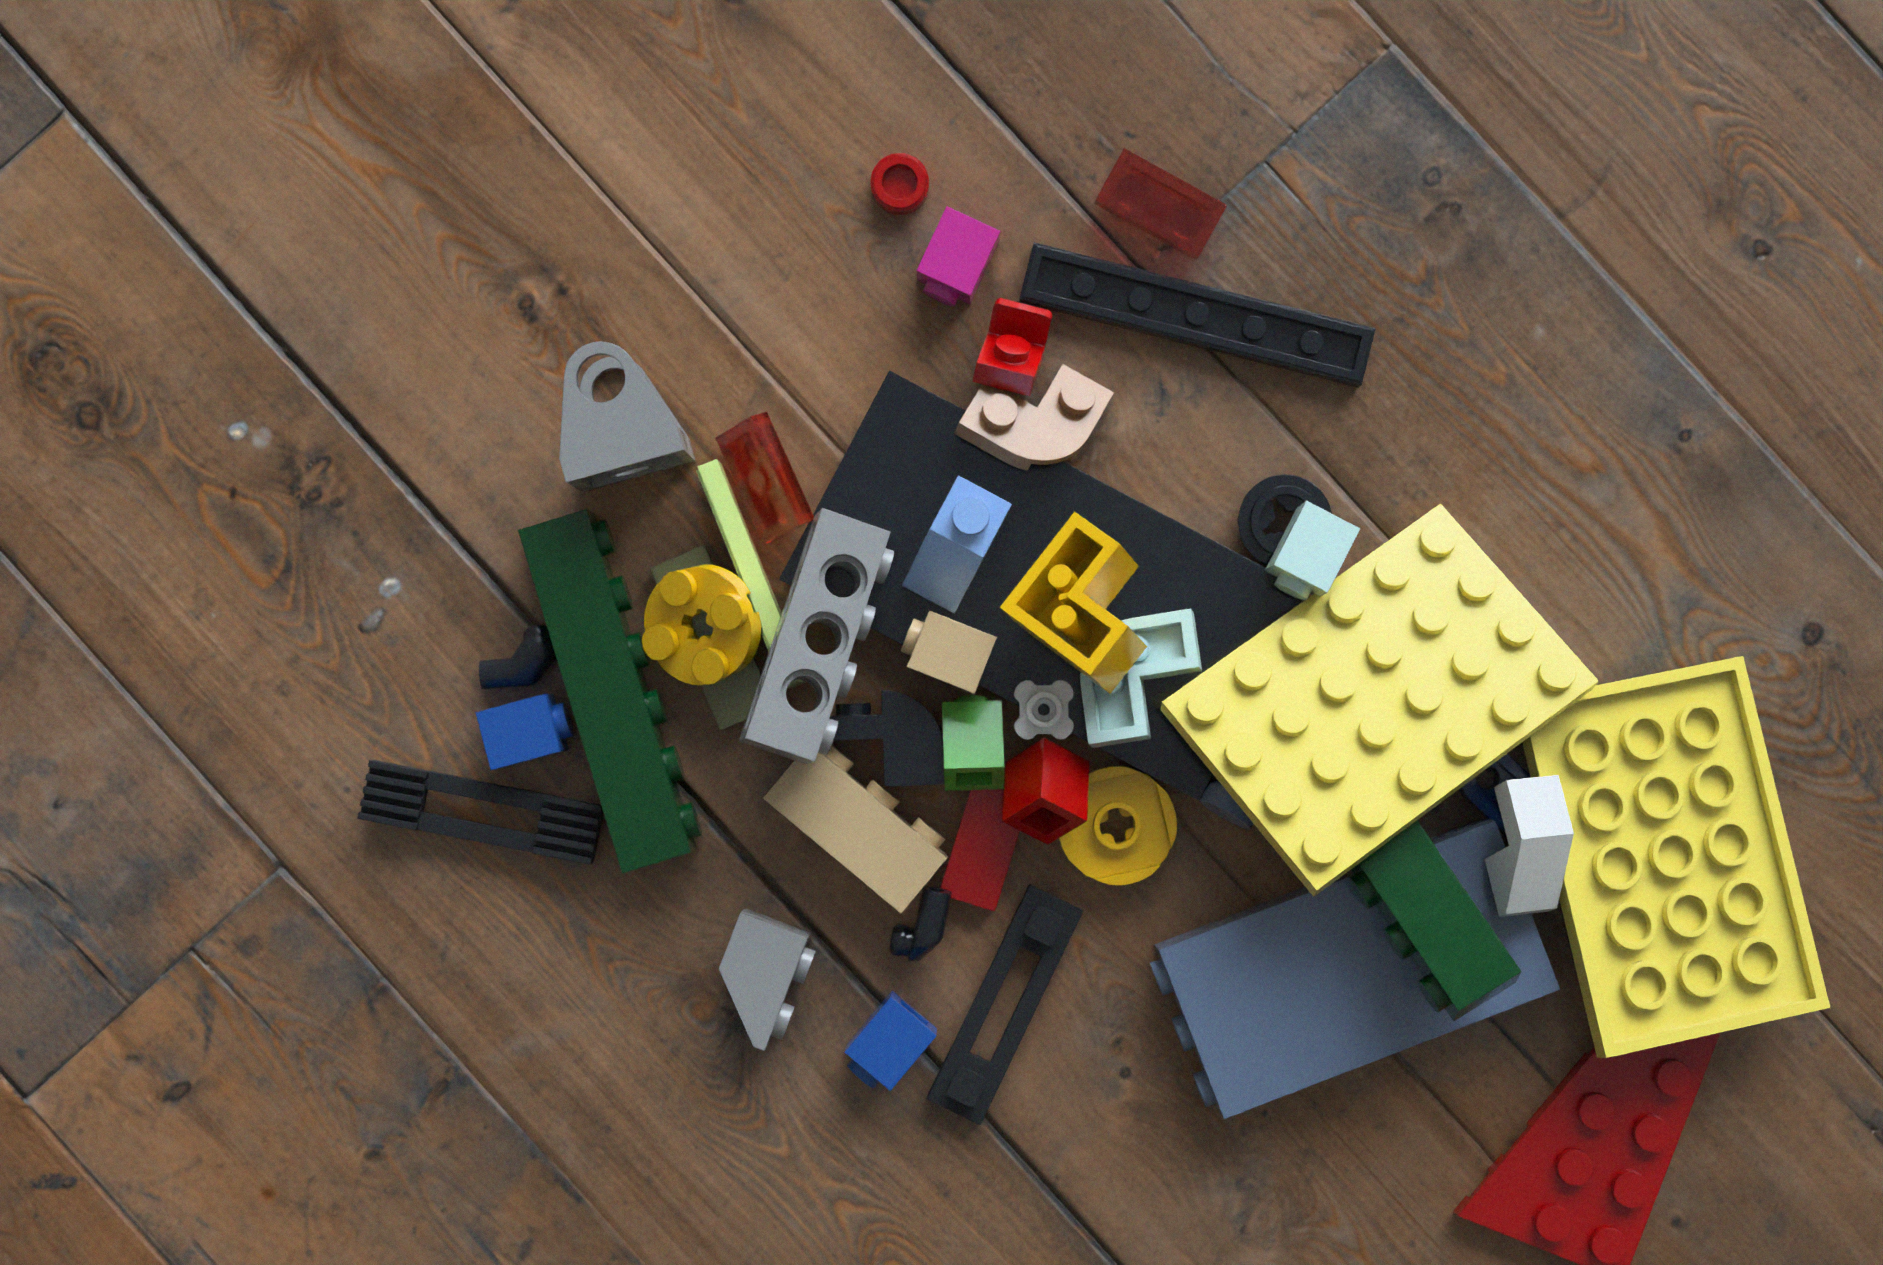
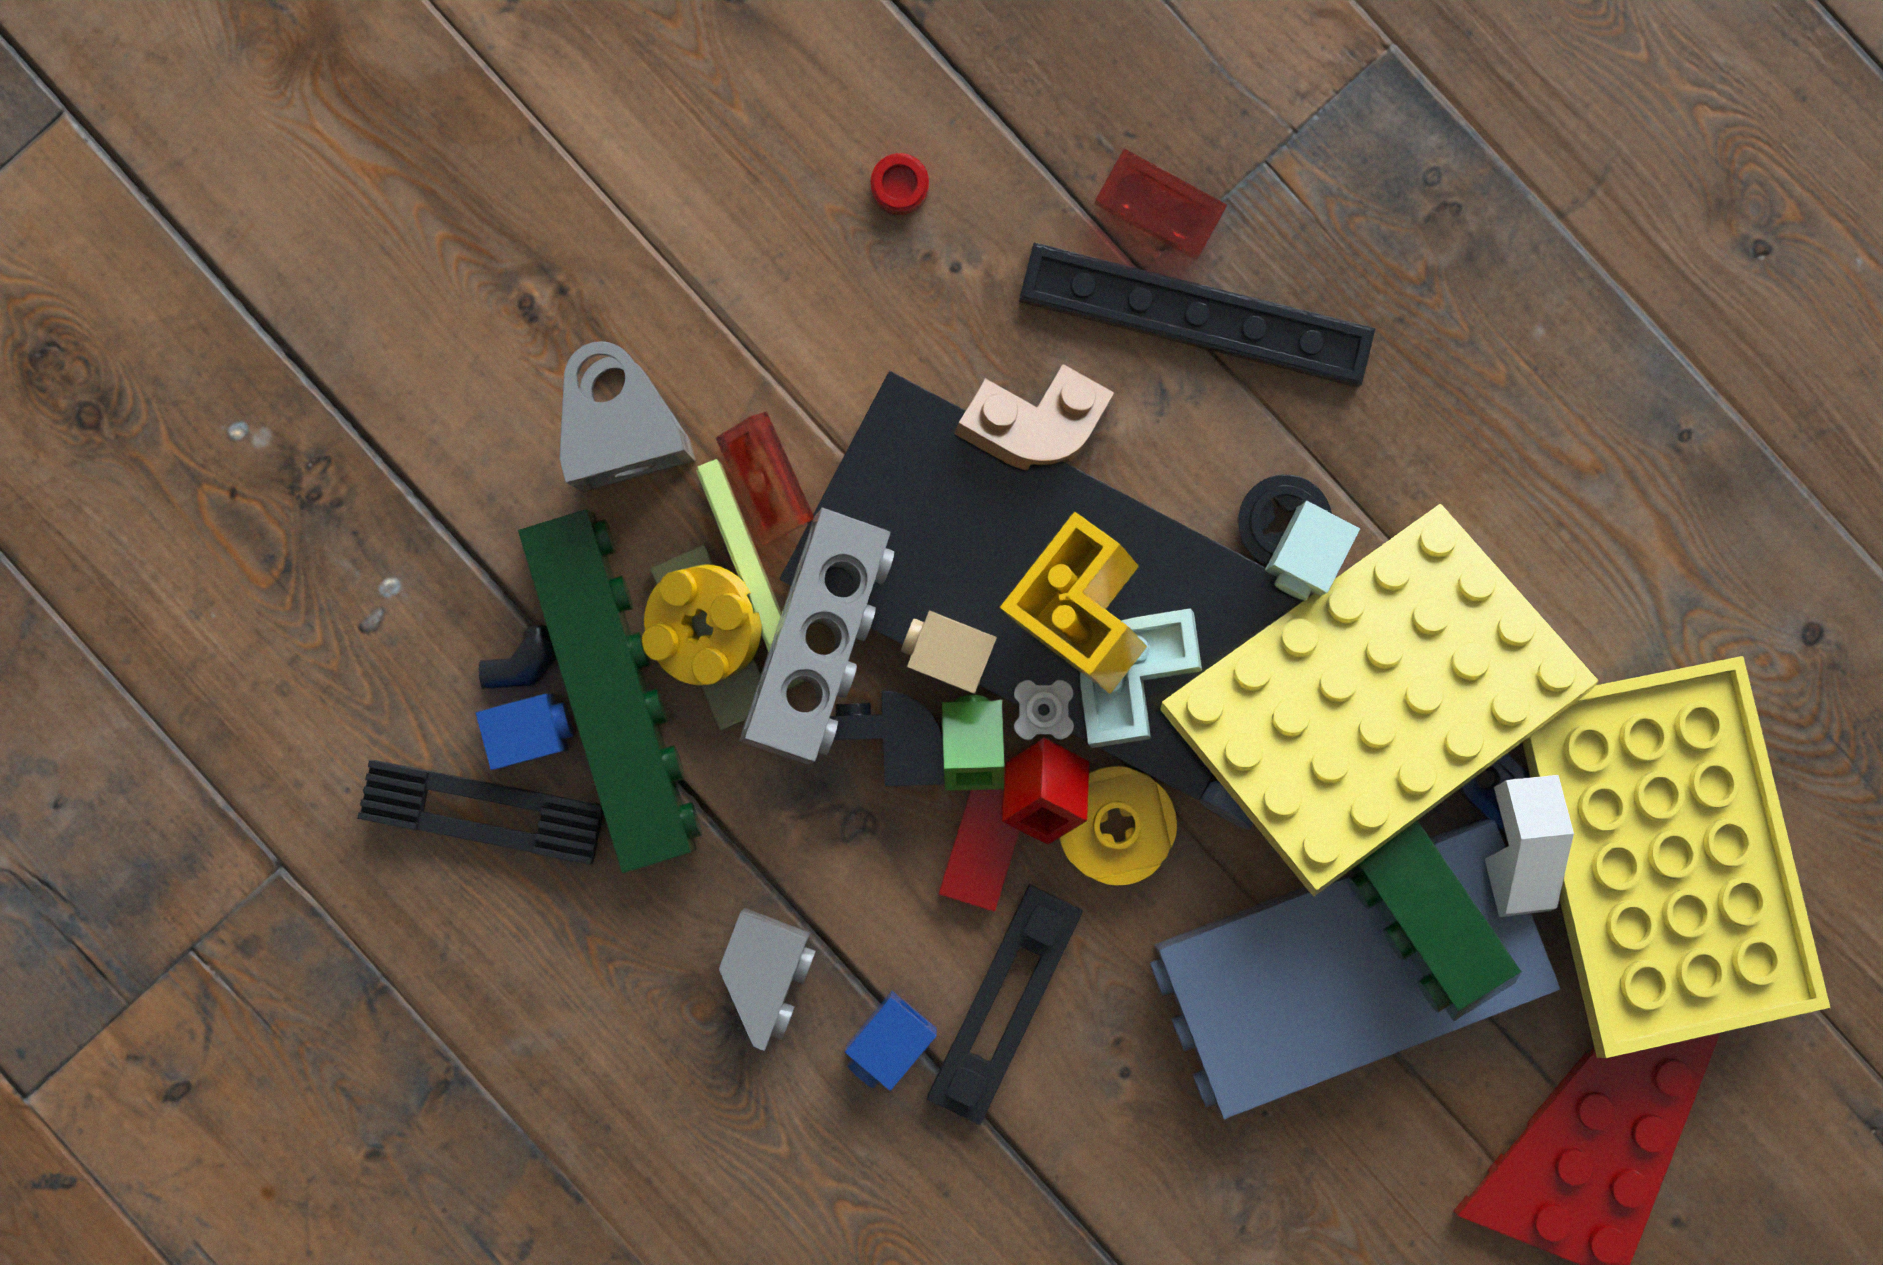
tan brick [763,745,947,913] -> none
black arm [889,886,952,961] -> none
light blue slope [902,475,1012,614] -> none
dark pink brick [916,206,1001,306] -> none
red bracket [972,298,1053,397] -> none

